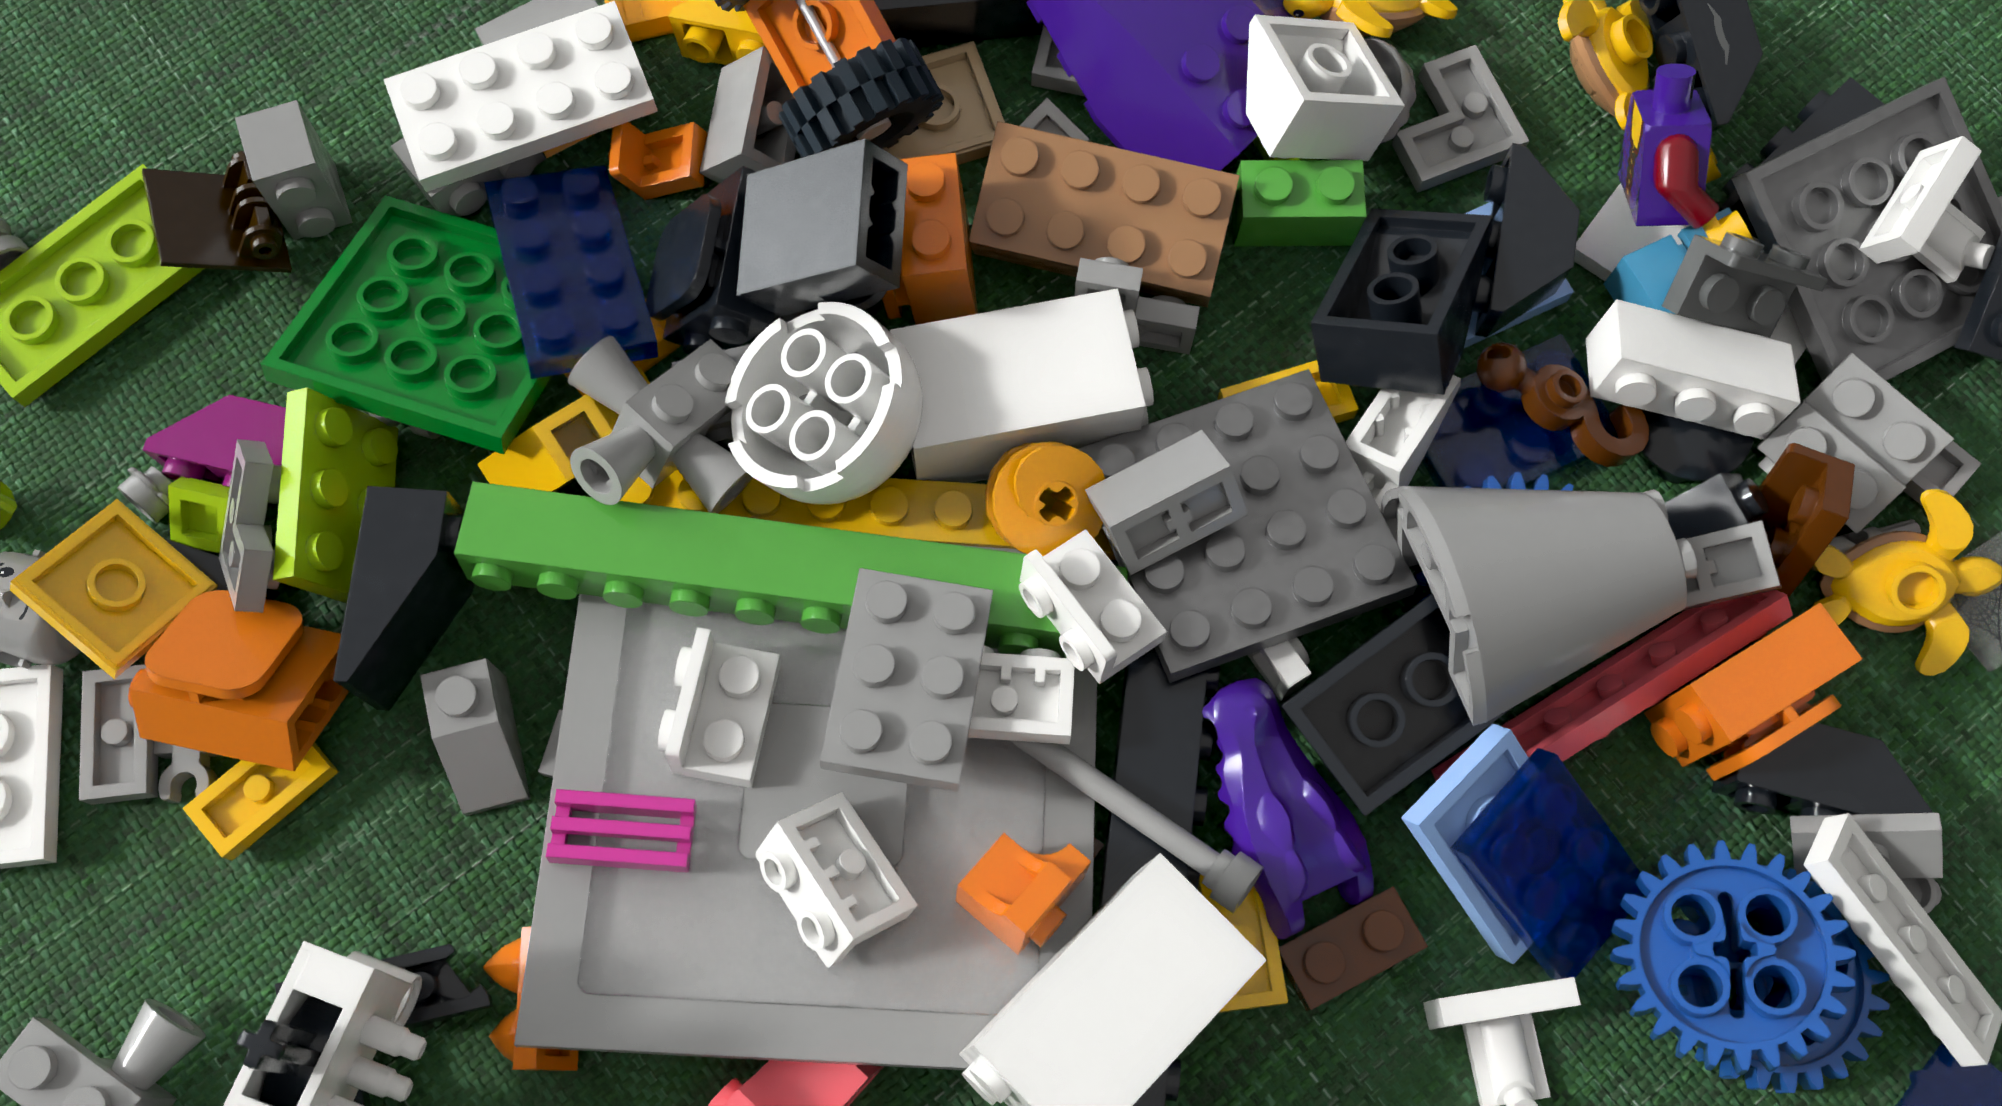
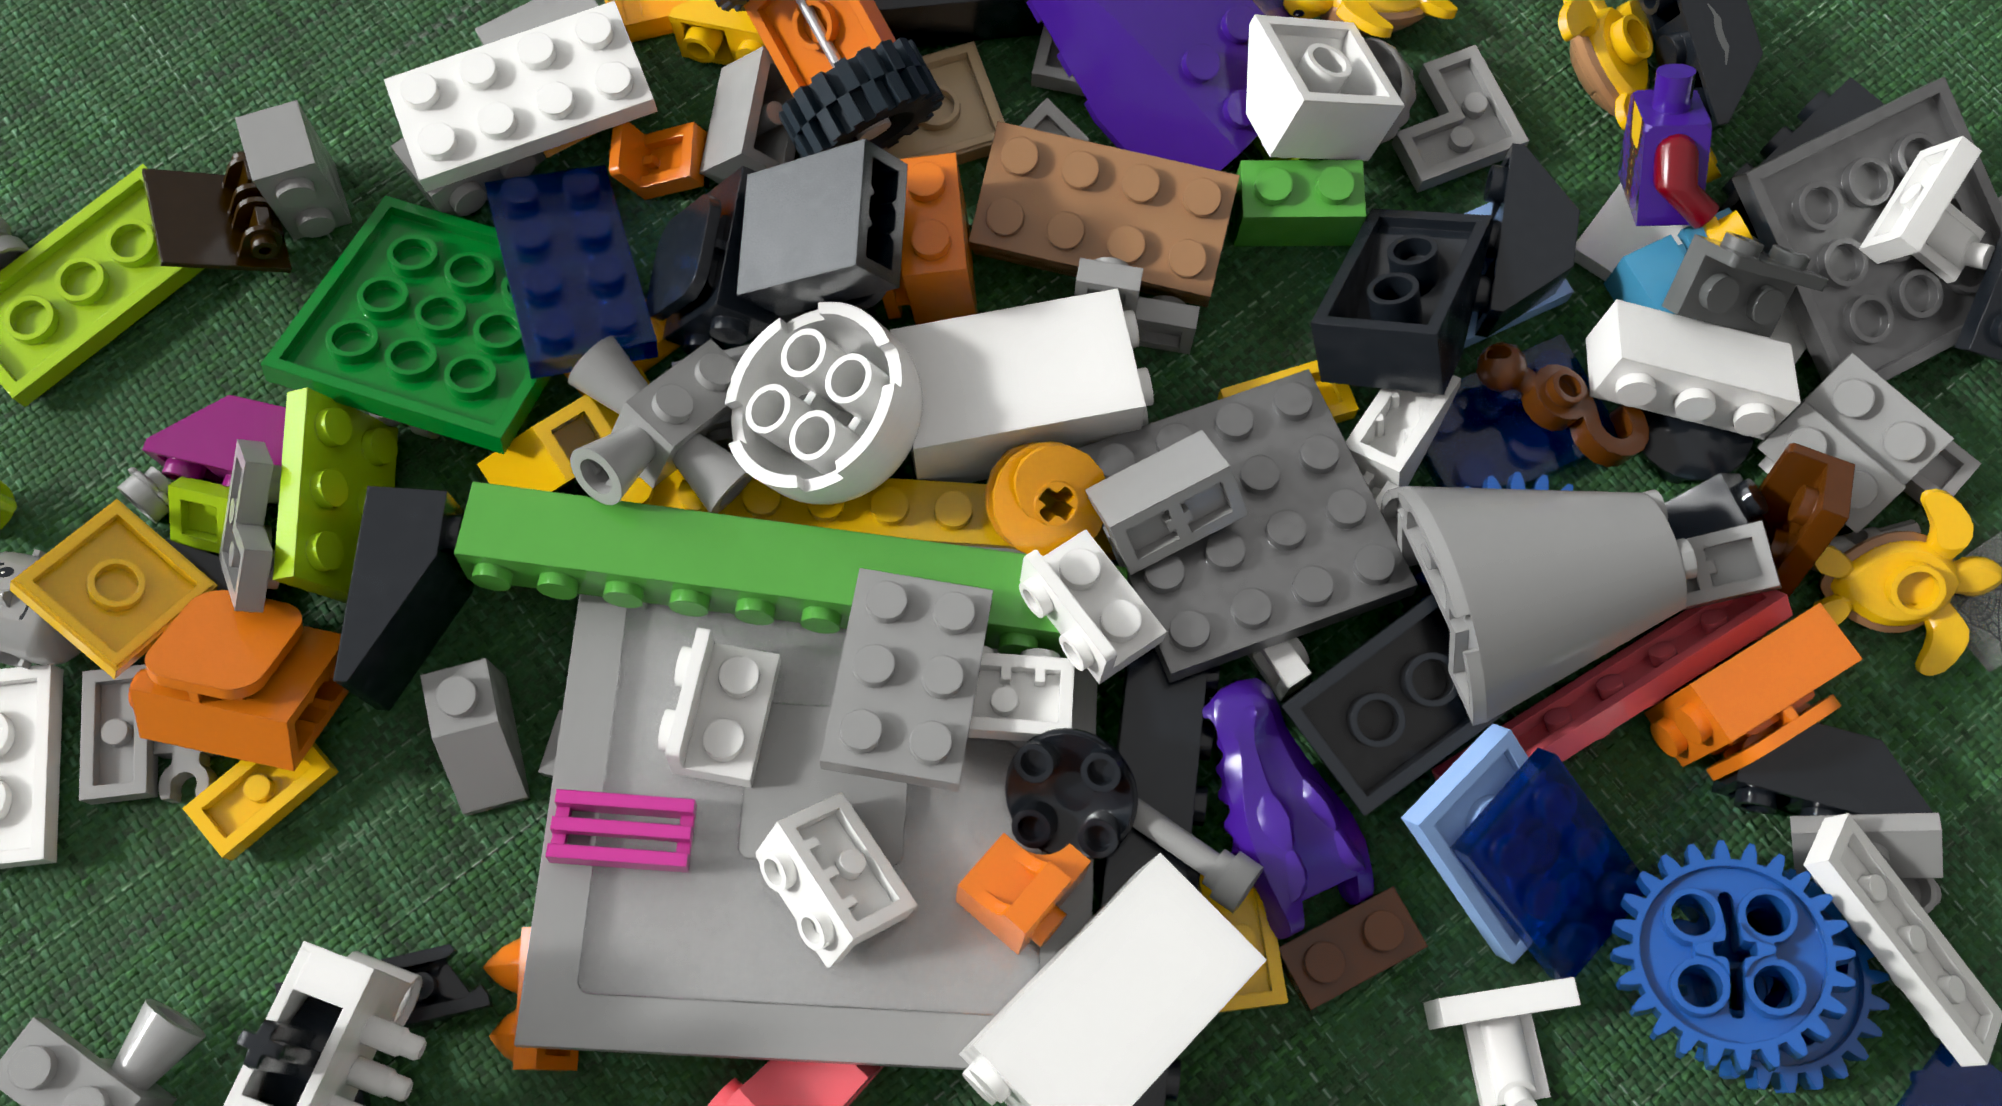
none -> black dish [1005,728,1138,860]

